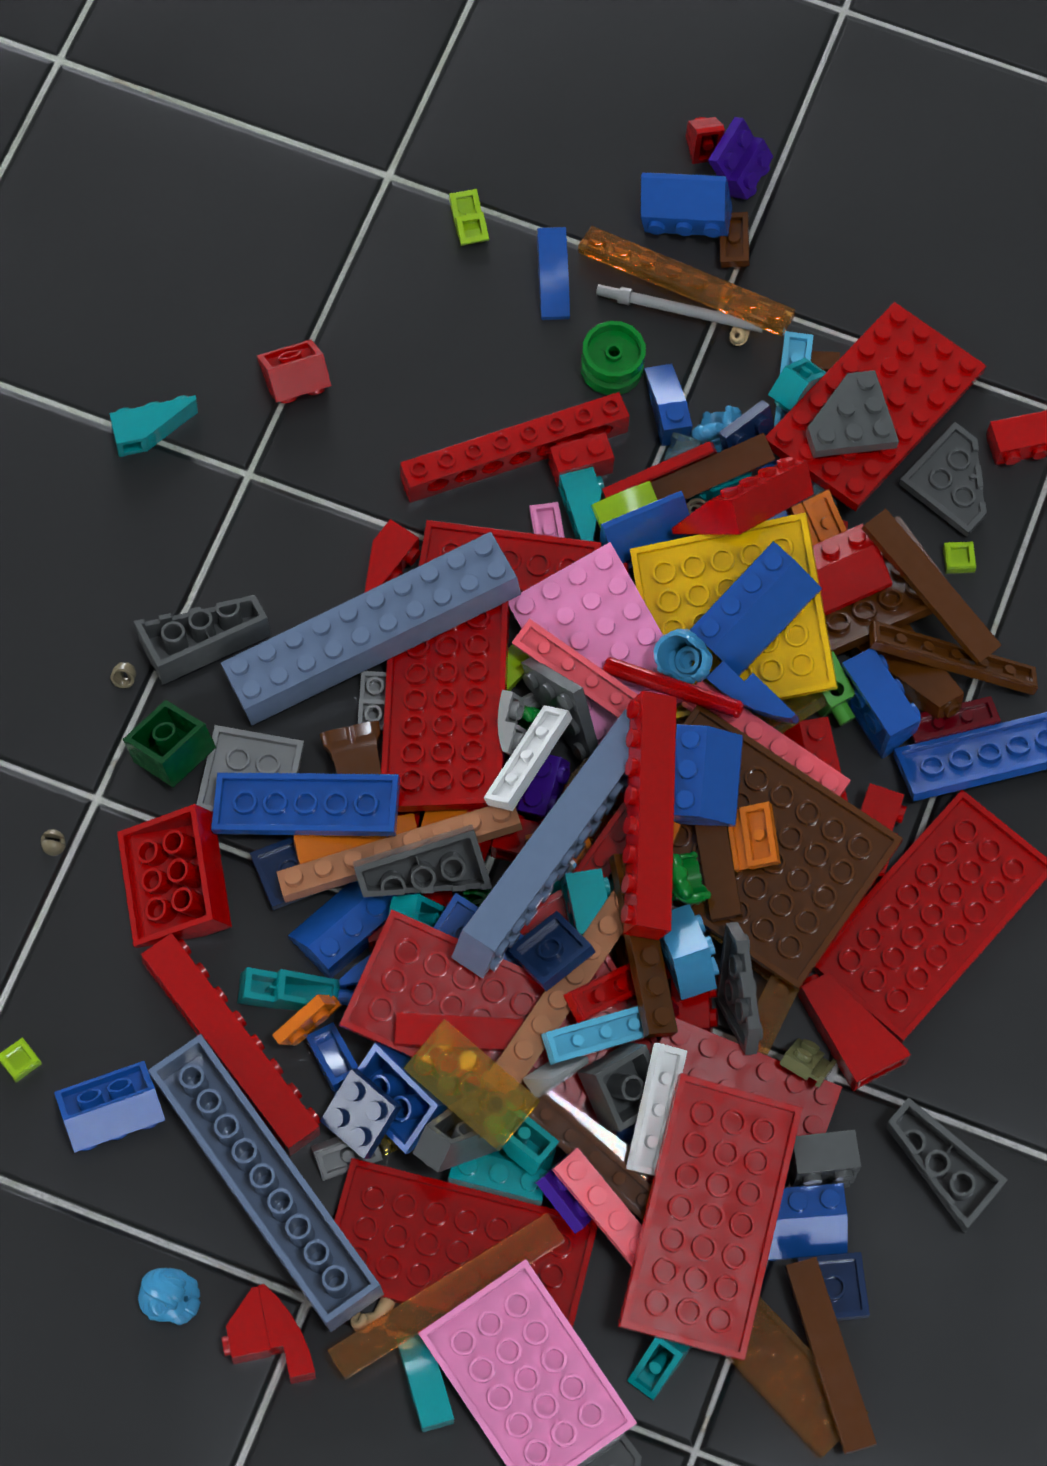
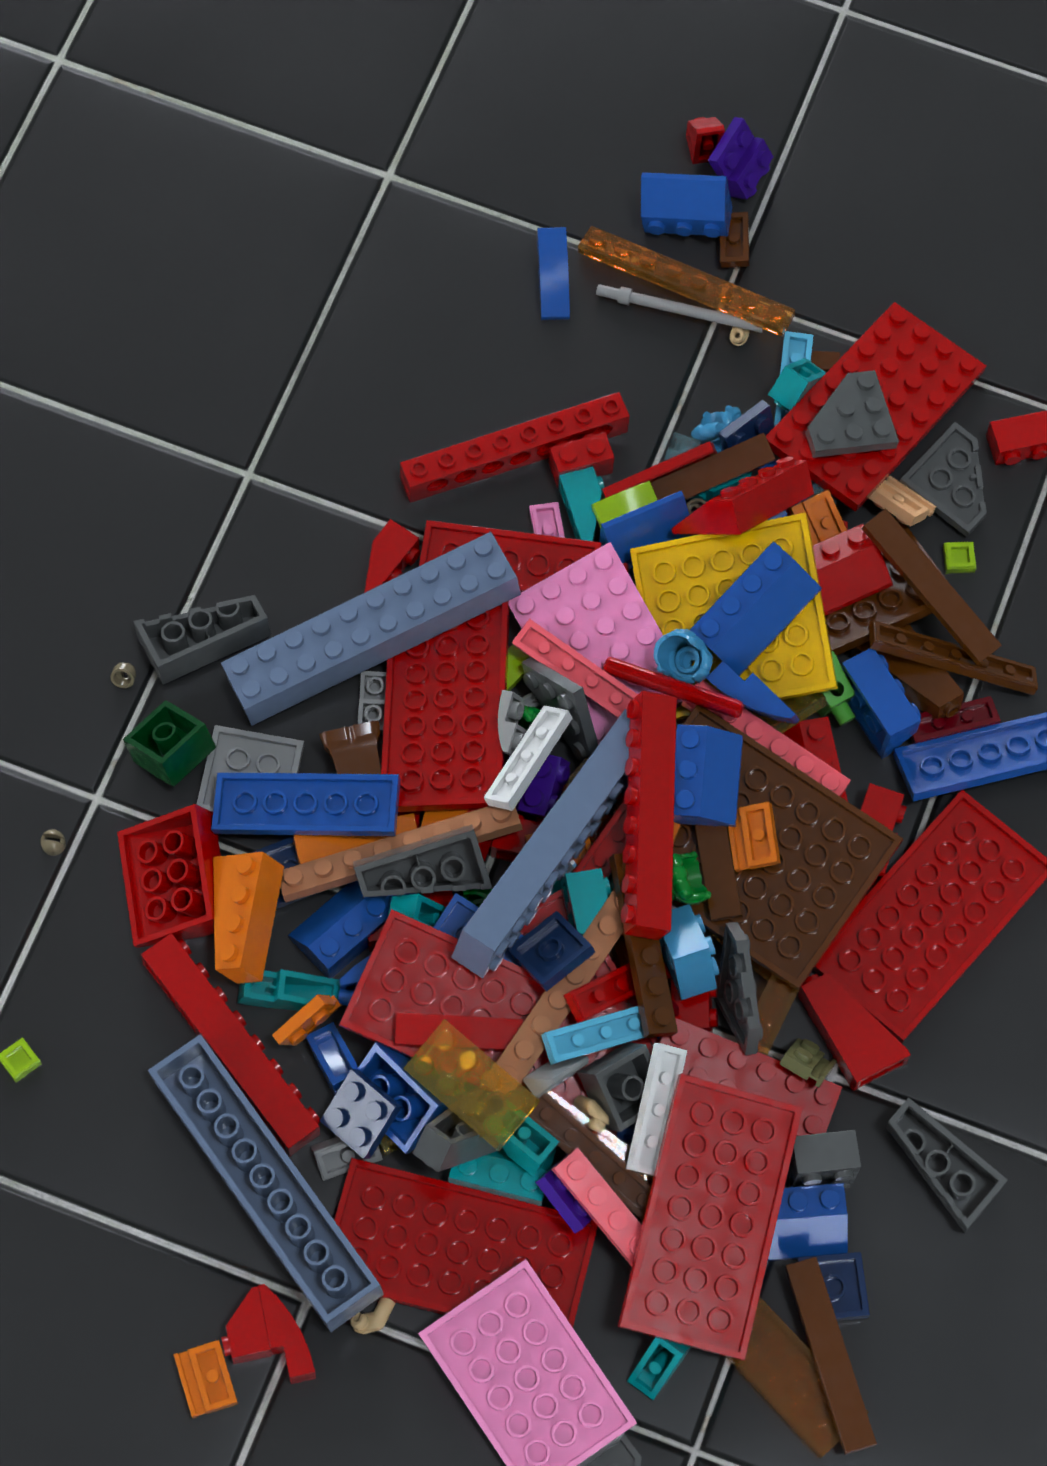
slope [54,1061,165,1153] -> none
teal slope [109,395,198,457] -> none
dark azure hair [138,1268,201,1325] -> none
red slope [257,339,332,403] -> none
clear orange plate [328,1213,565,1380] -> none
teal slope [396,1334,454,1433] -> none
lime slope [449,189,489,246] -> none
green wheel [581,321,646,395] -> none
blue slope [644,364,692,446] -> none
none -> orange plate [173,1340,238,1419]
none -> orange wedge [213,852,284,984]
none -> tan arm [574,1095,609,1133]
none -> light nougat plate [869,476,936,527]

